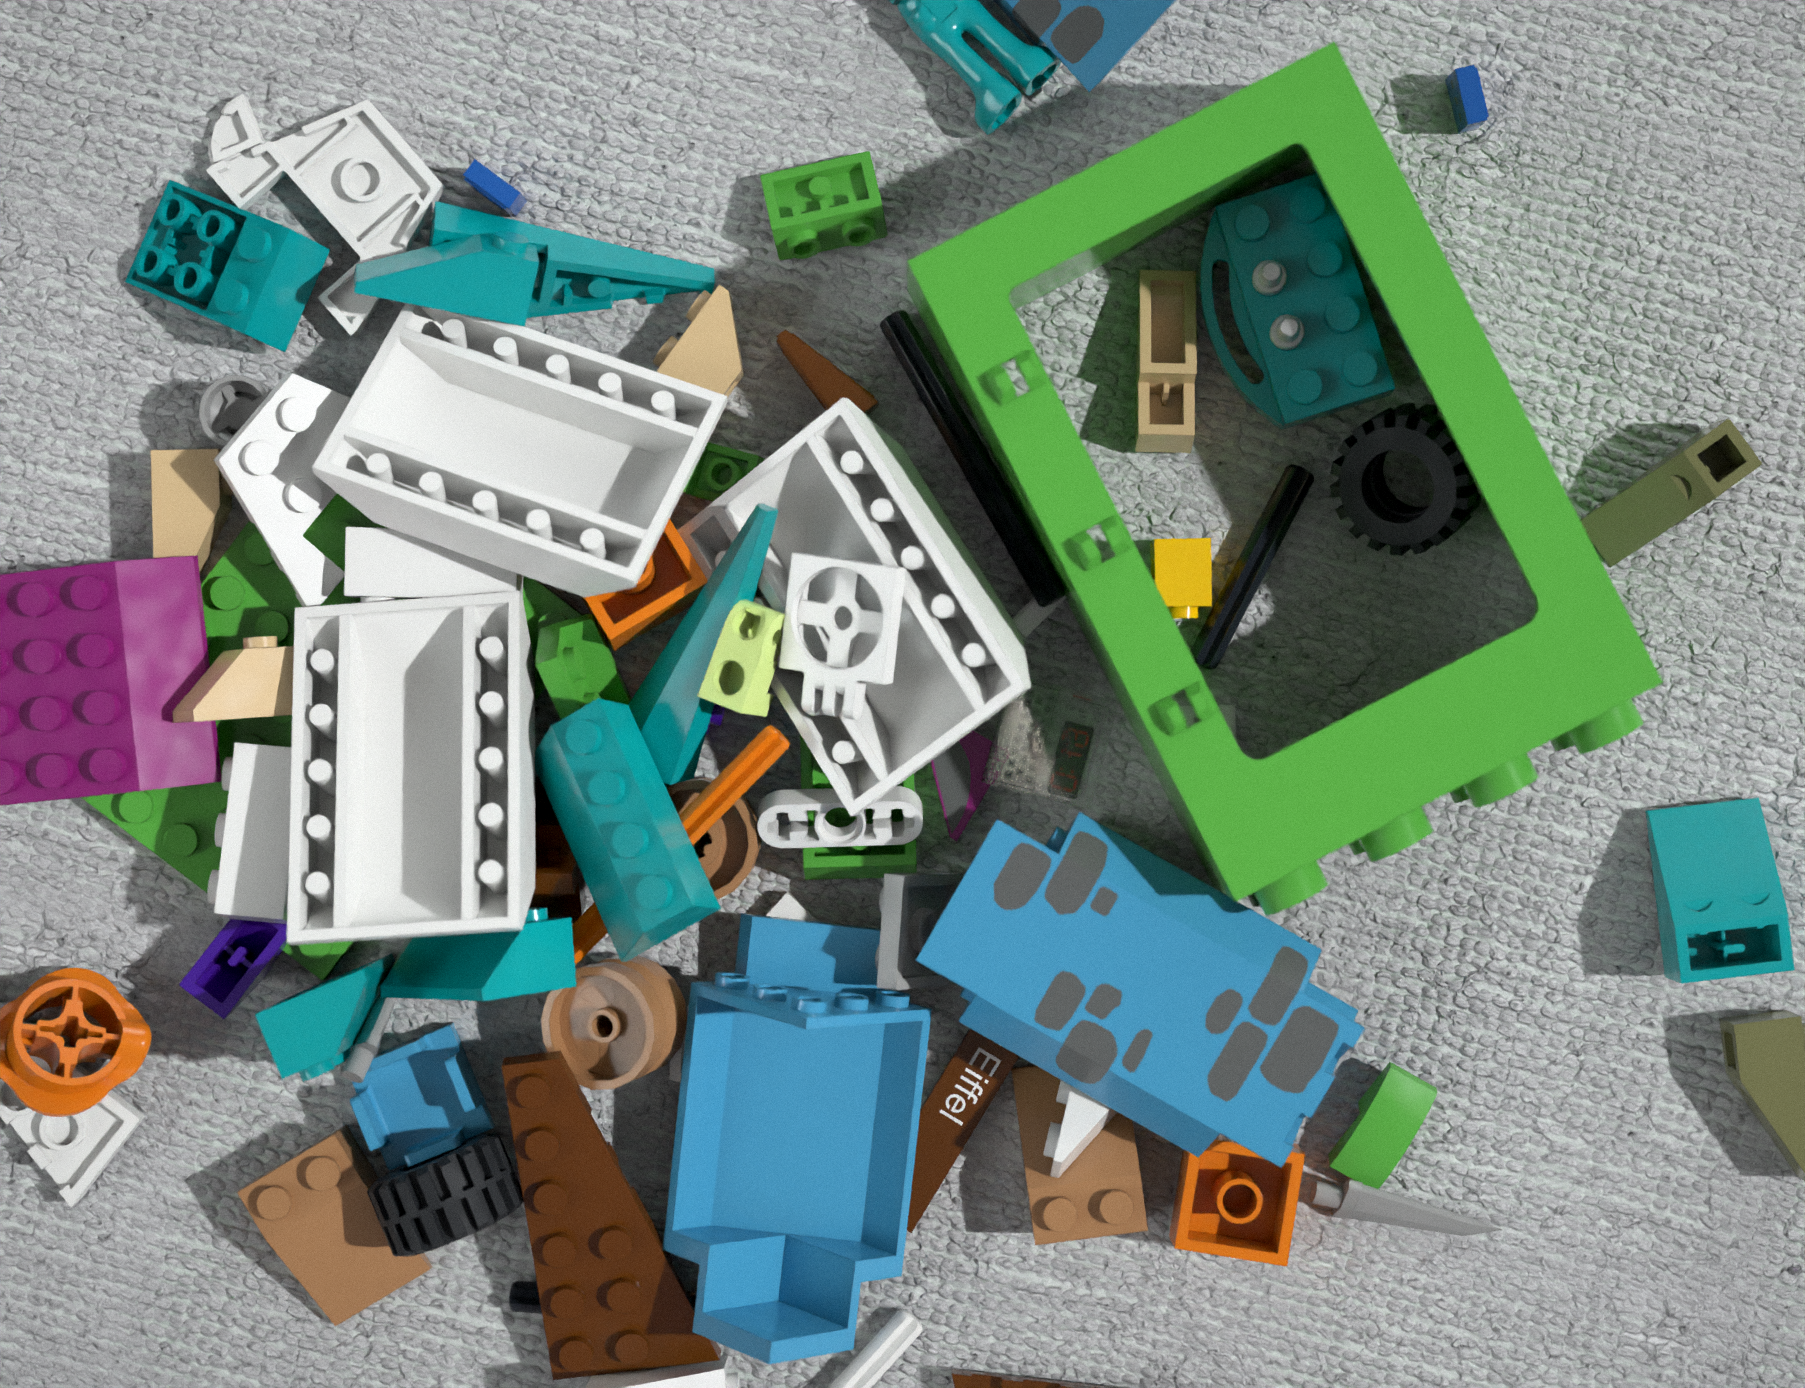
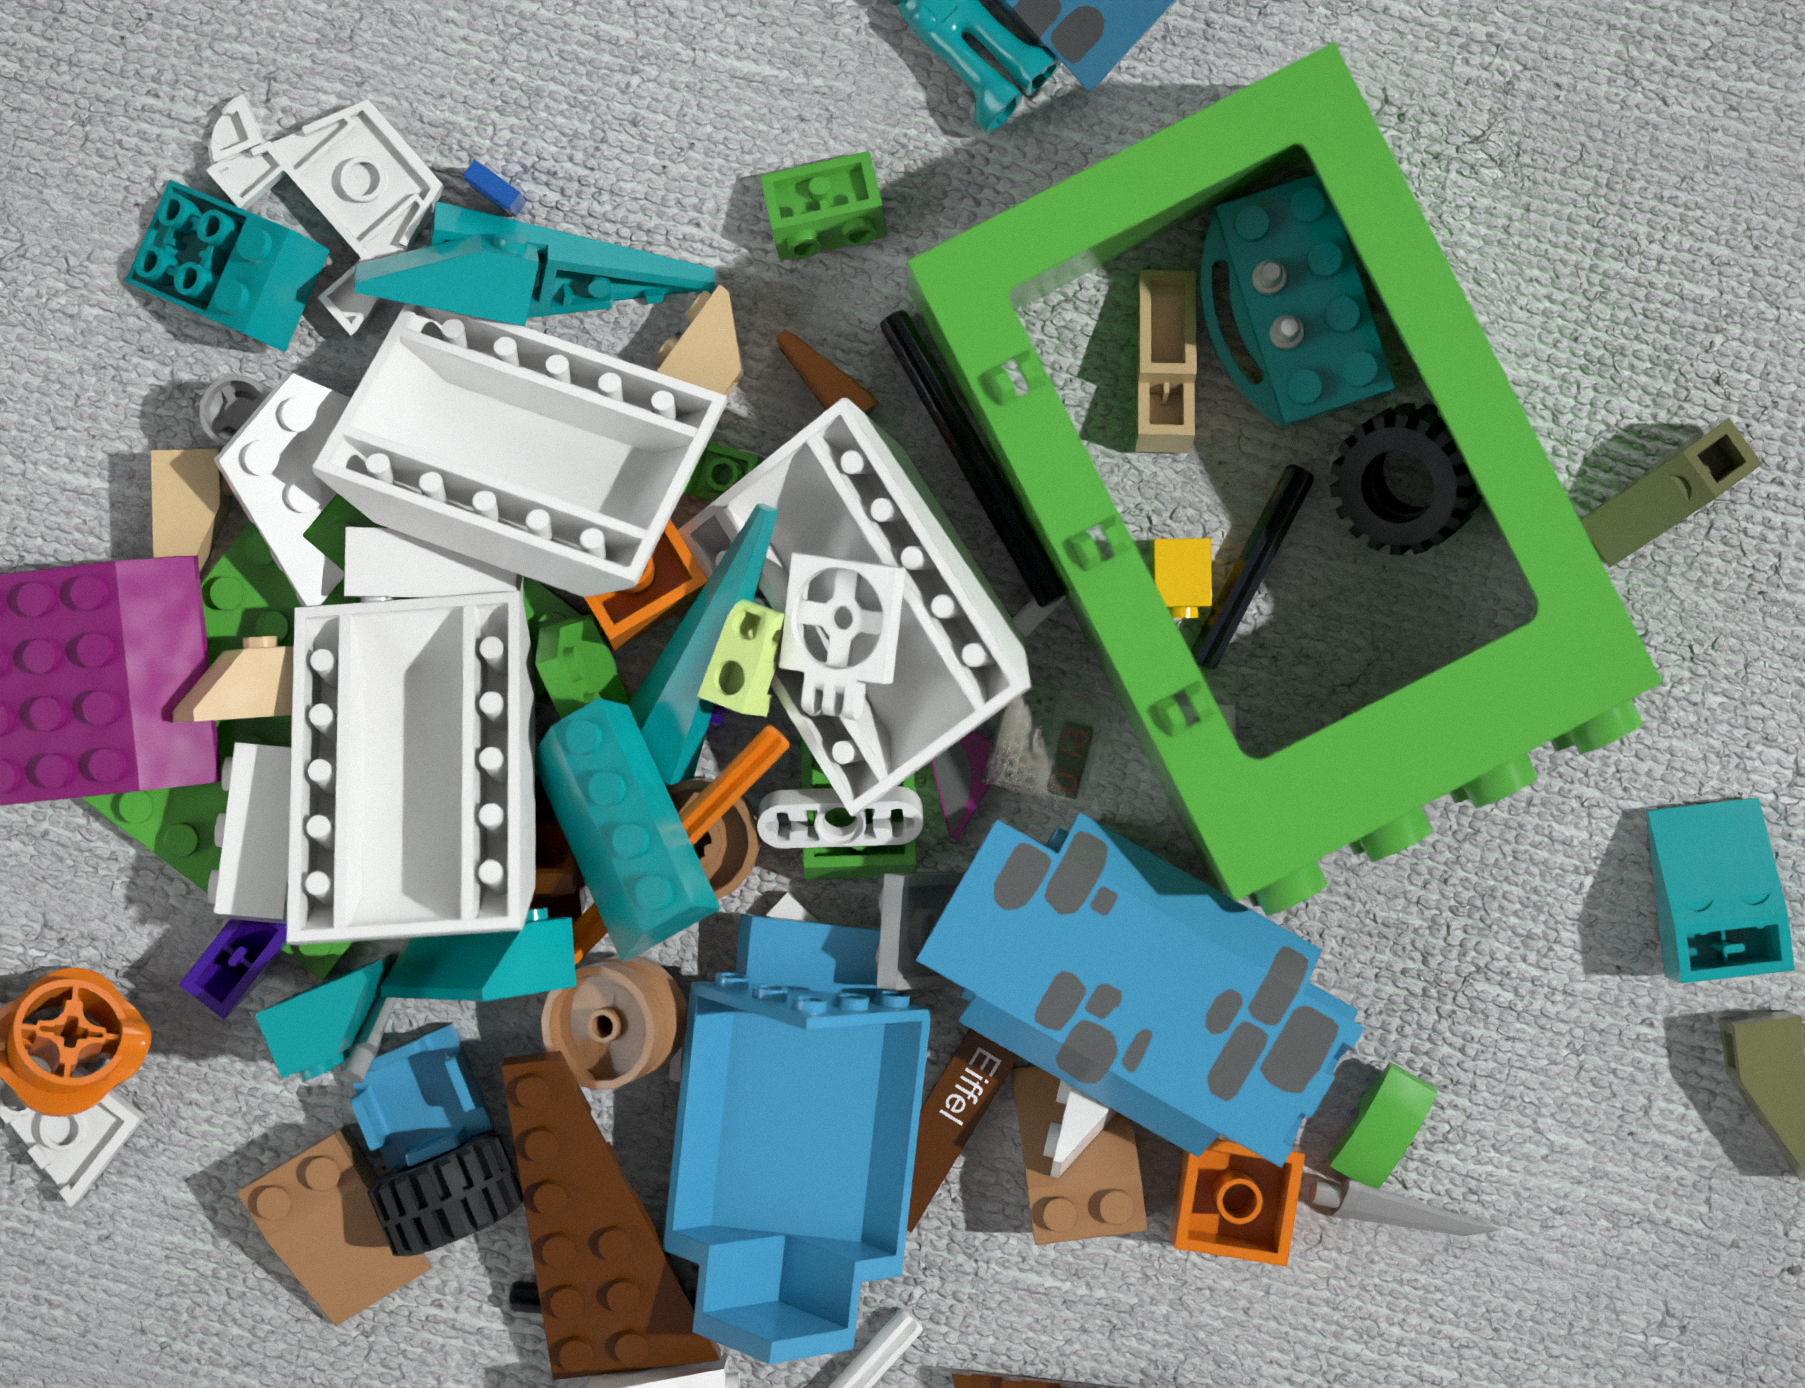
blue tile [1445,65,1489,134] -> none

